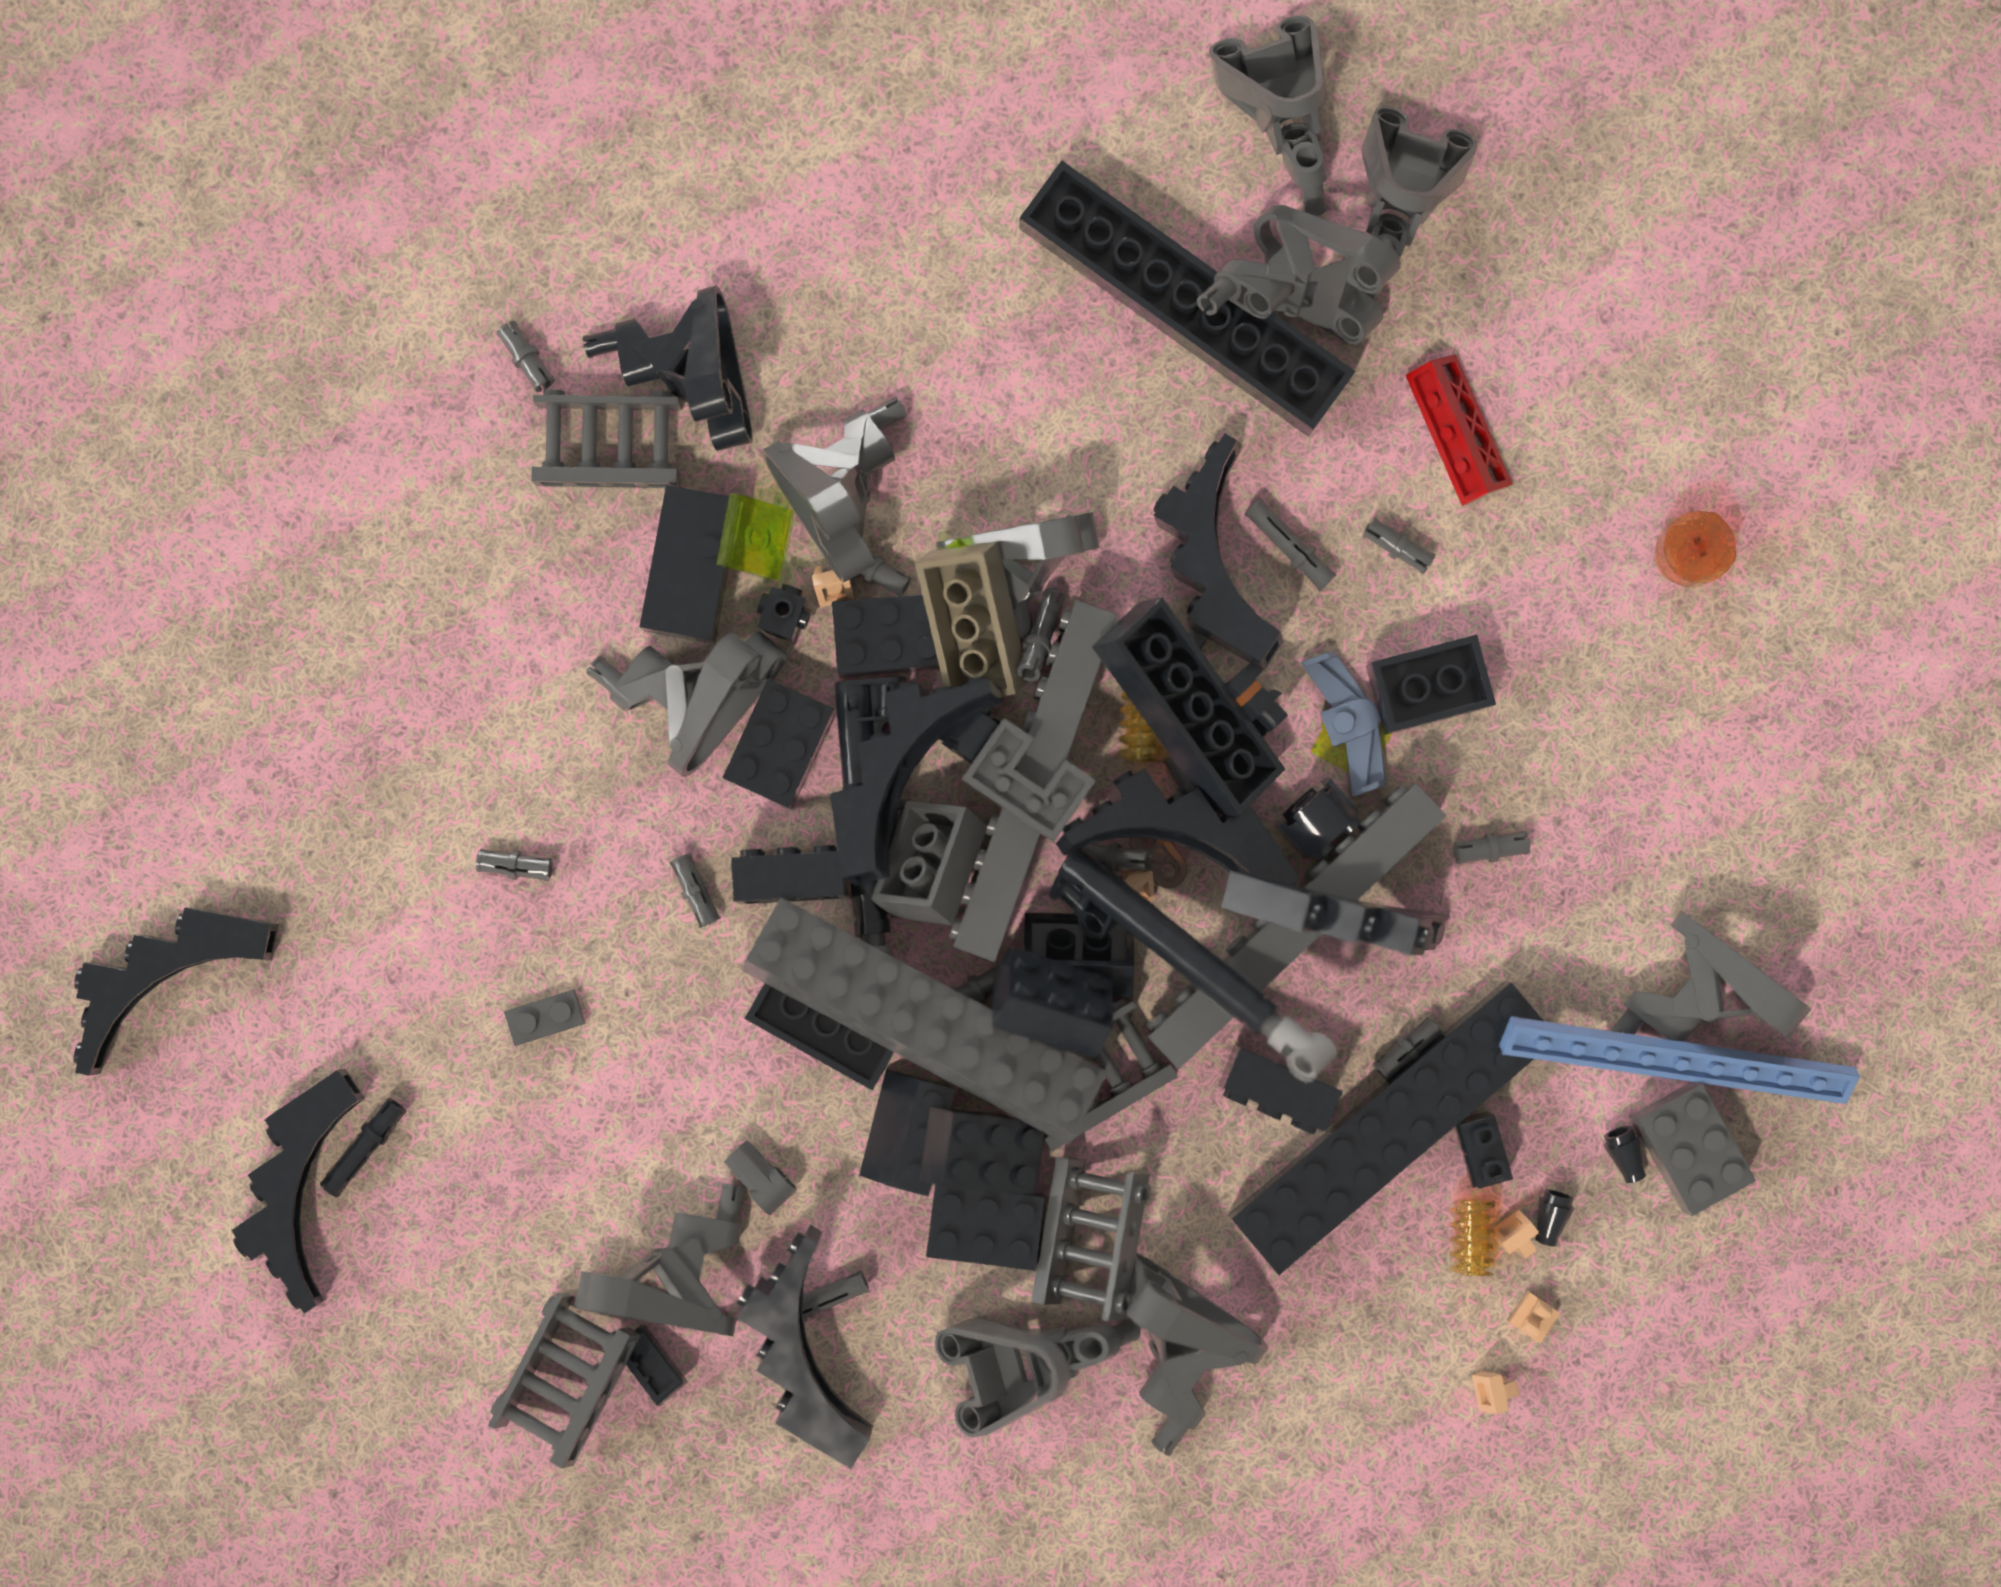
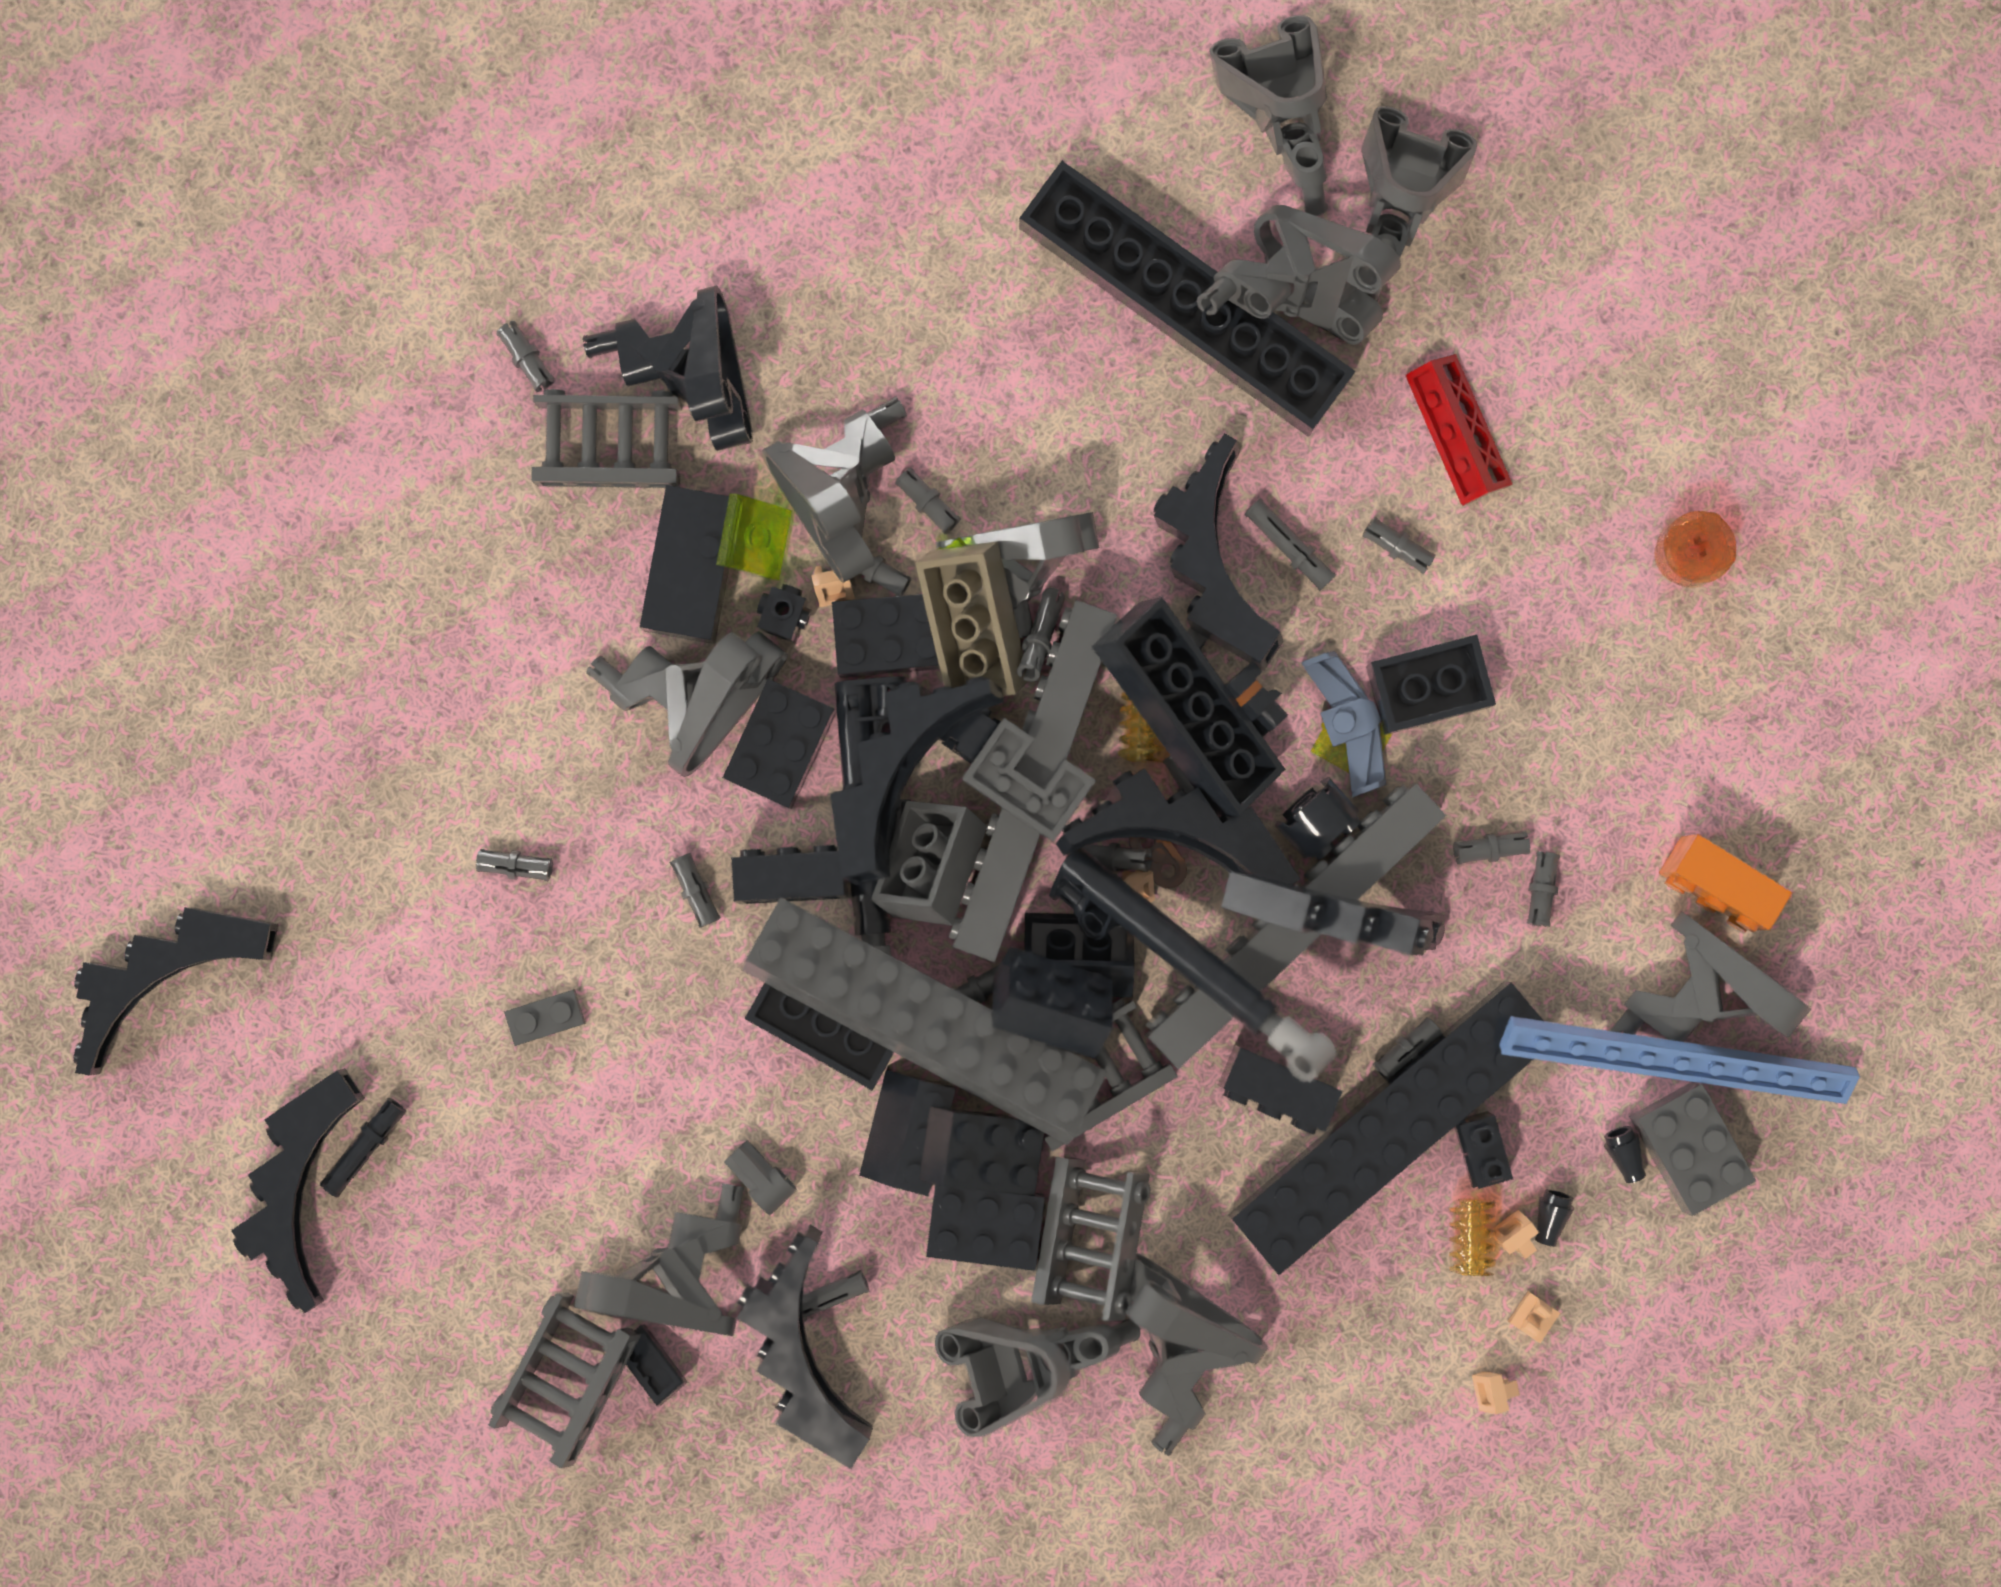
none -> dark grey pin [895,467,961,535]
none -> dark grey pin [1527,852,1560,927]
none -> orange brick [1659,834,1793,933]

